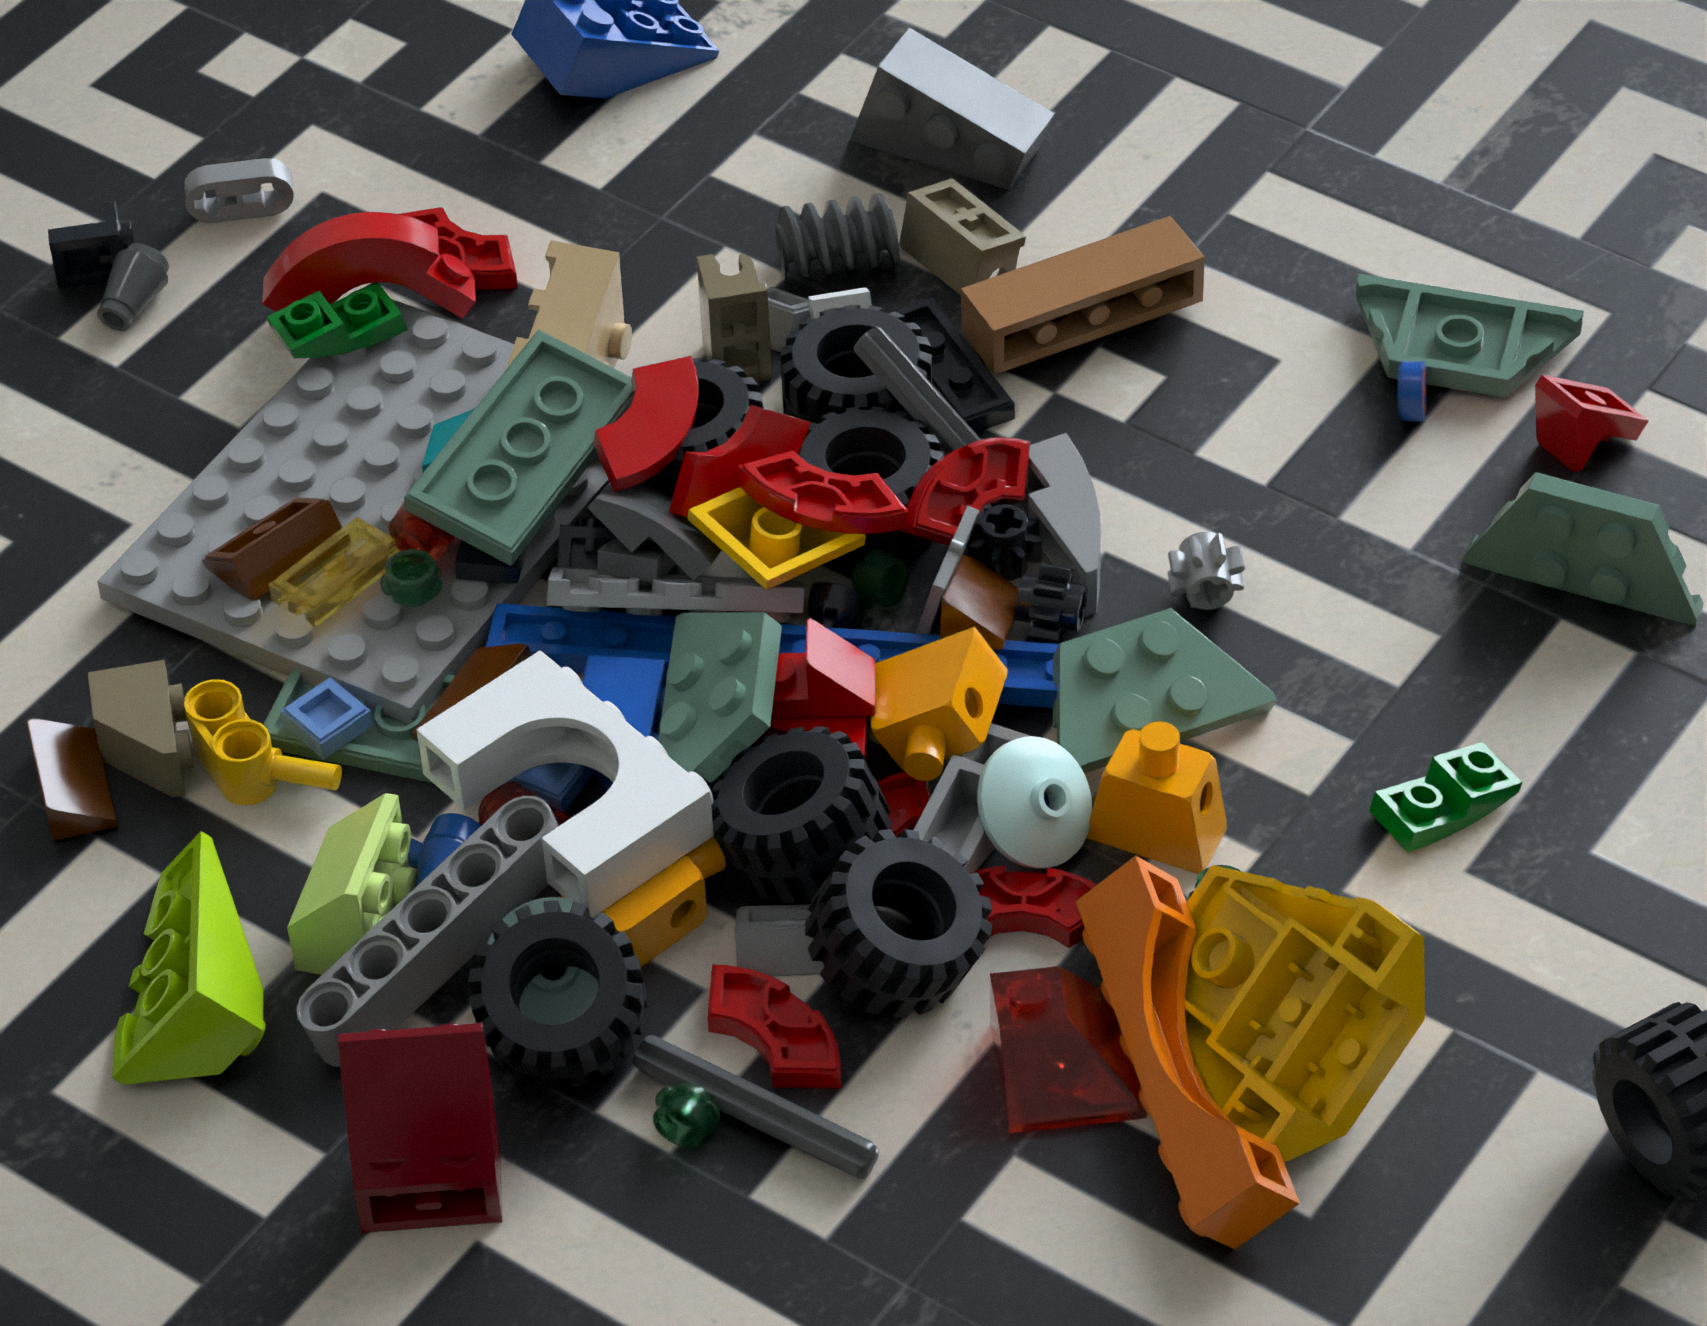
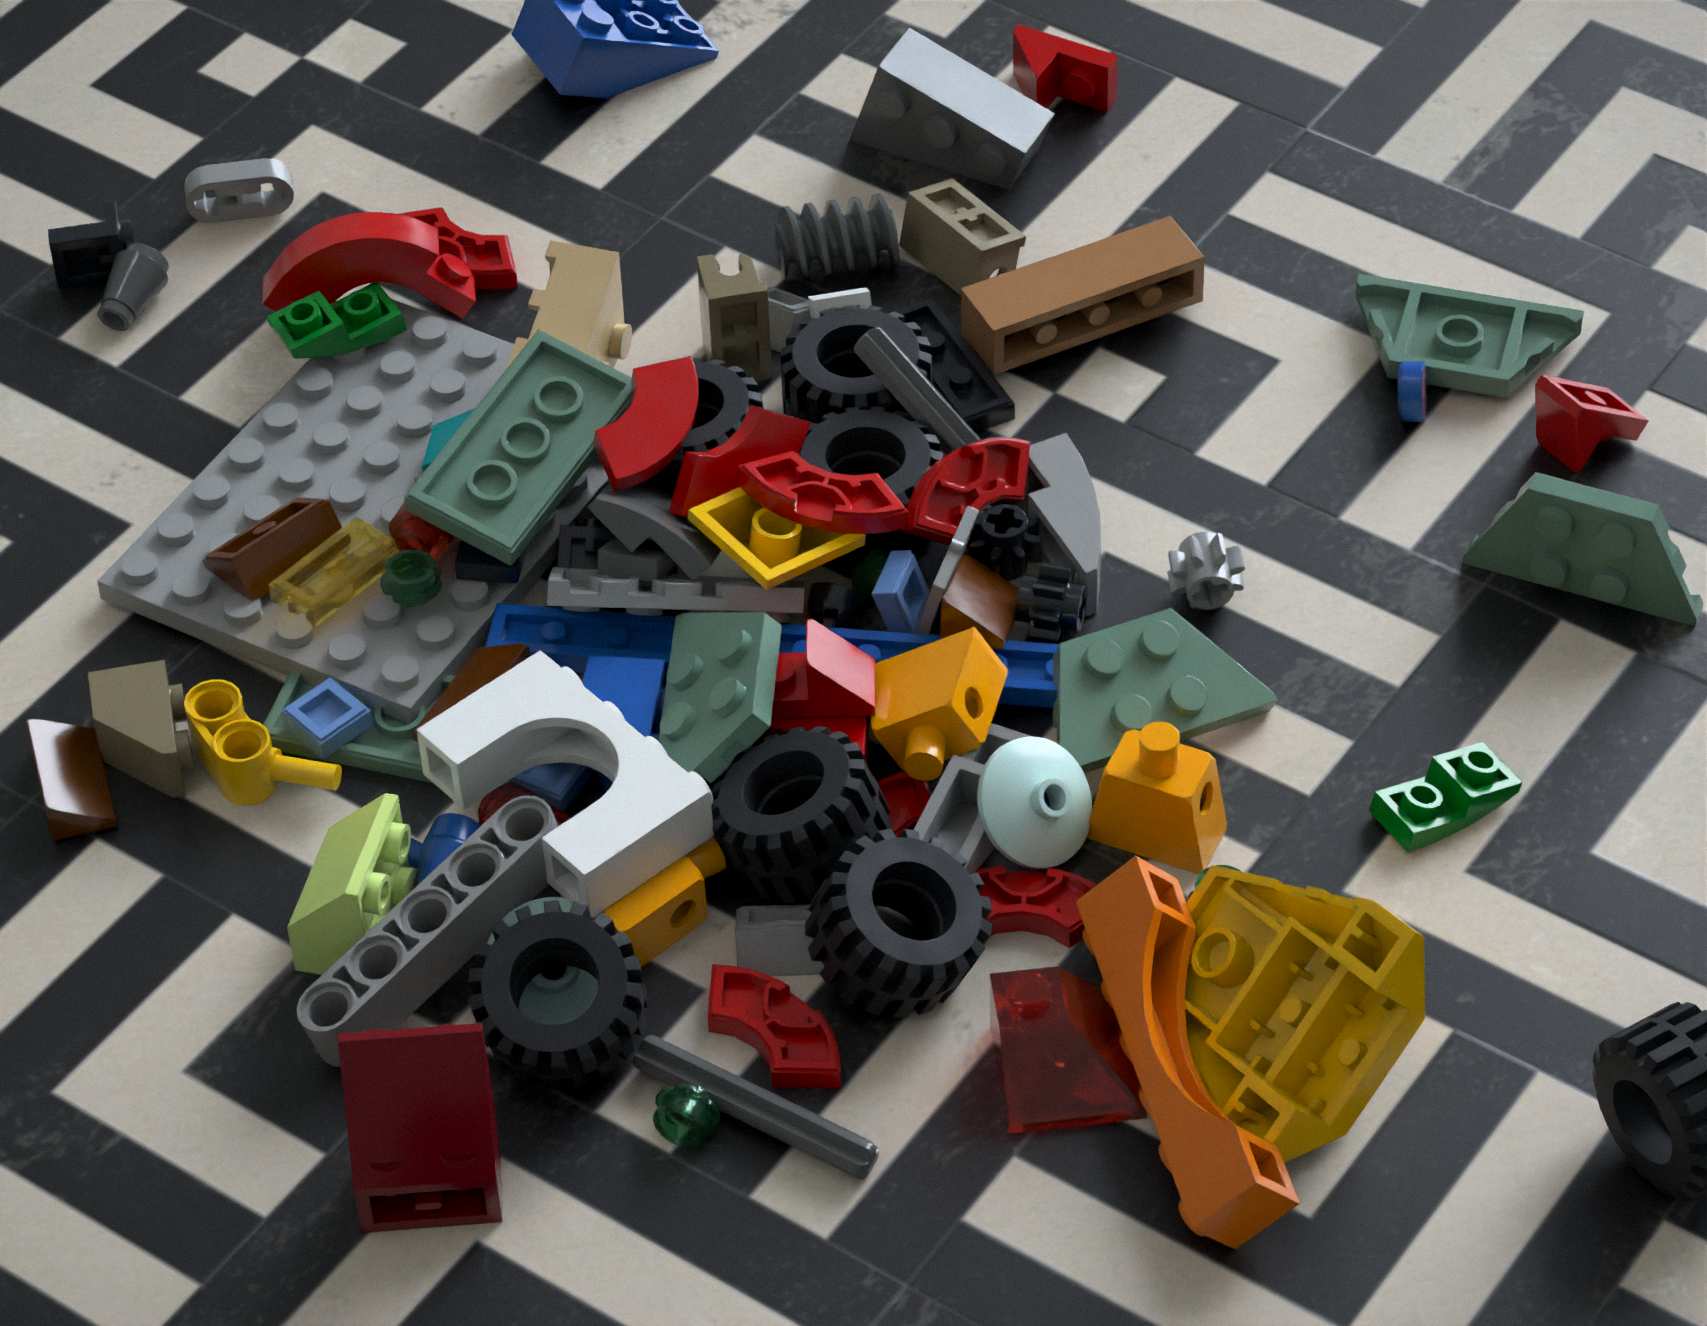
lime wedge [112,831,266,1085] -> none
none -> medium blue tile [872,550,930,634]
none -> red slope [1013,24,1118,112]

